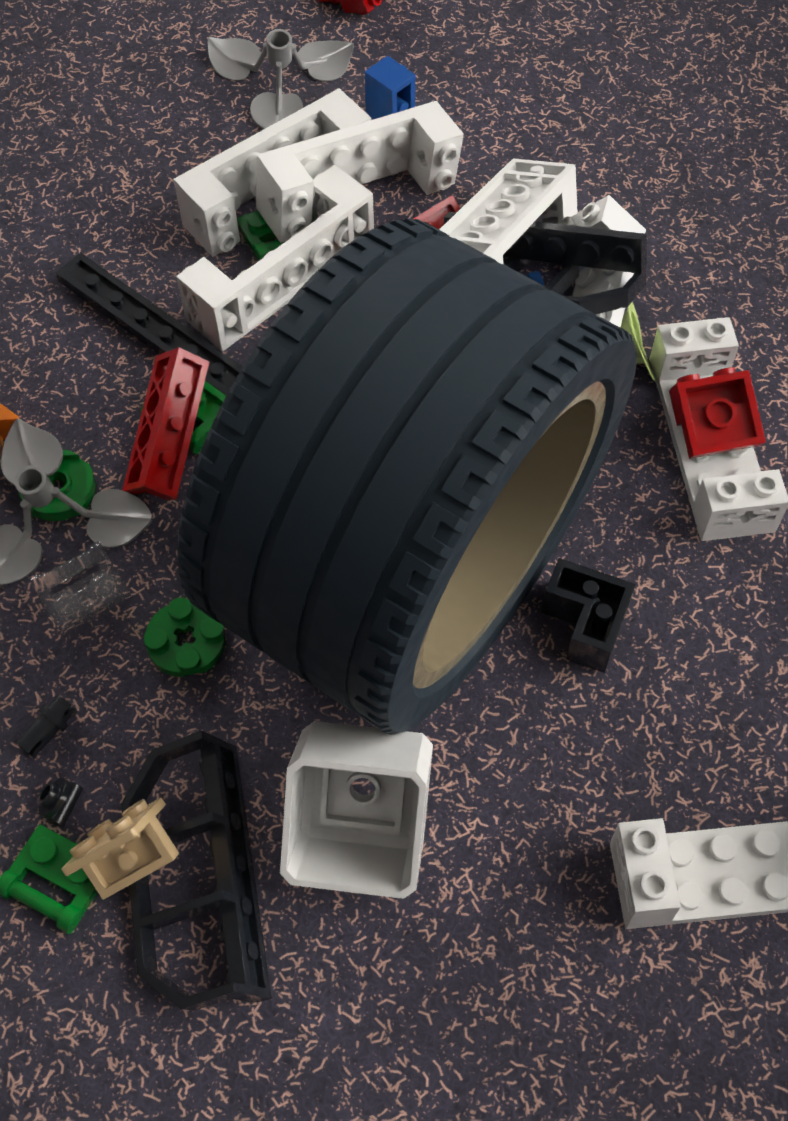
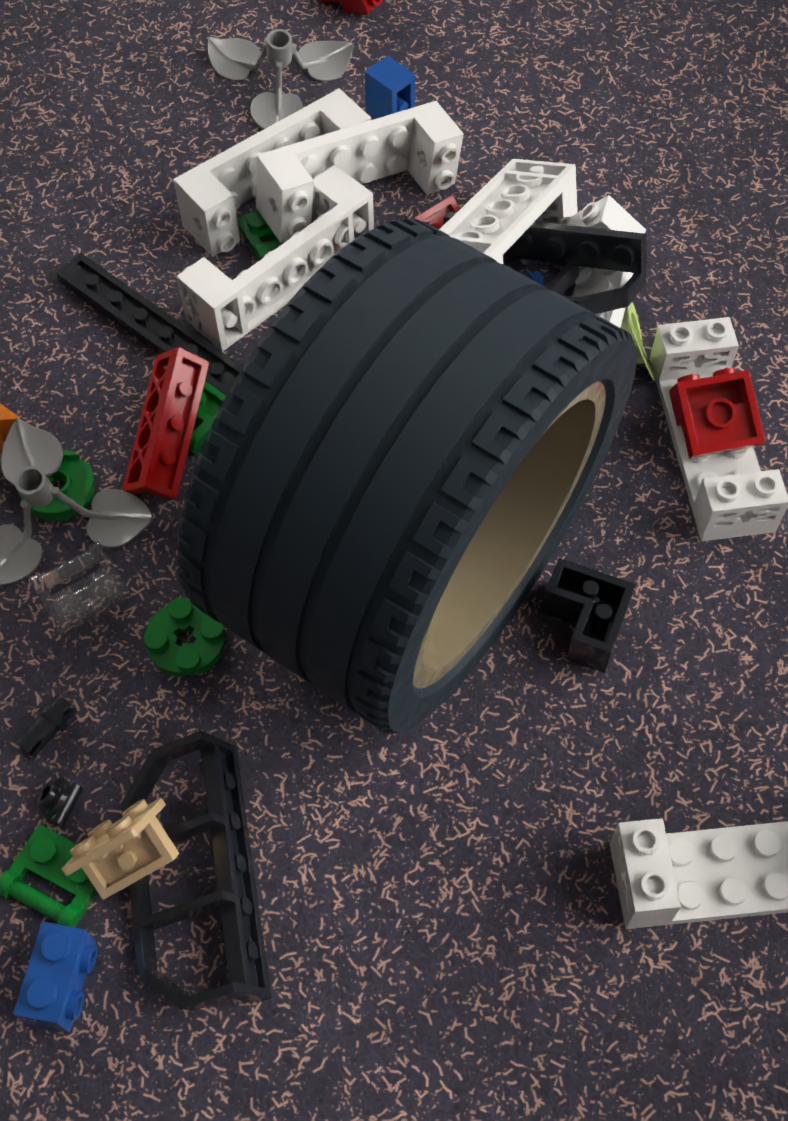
white plate [280,721,433,899] -> none
none -> blue brick [13,922,97,1033]

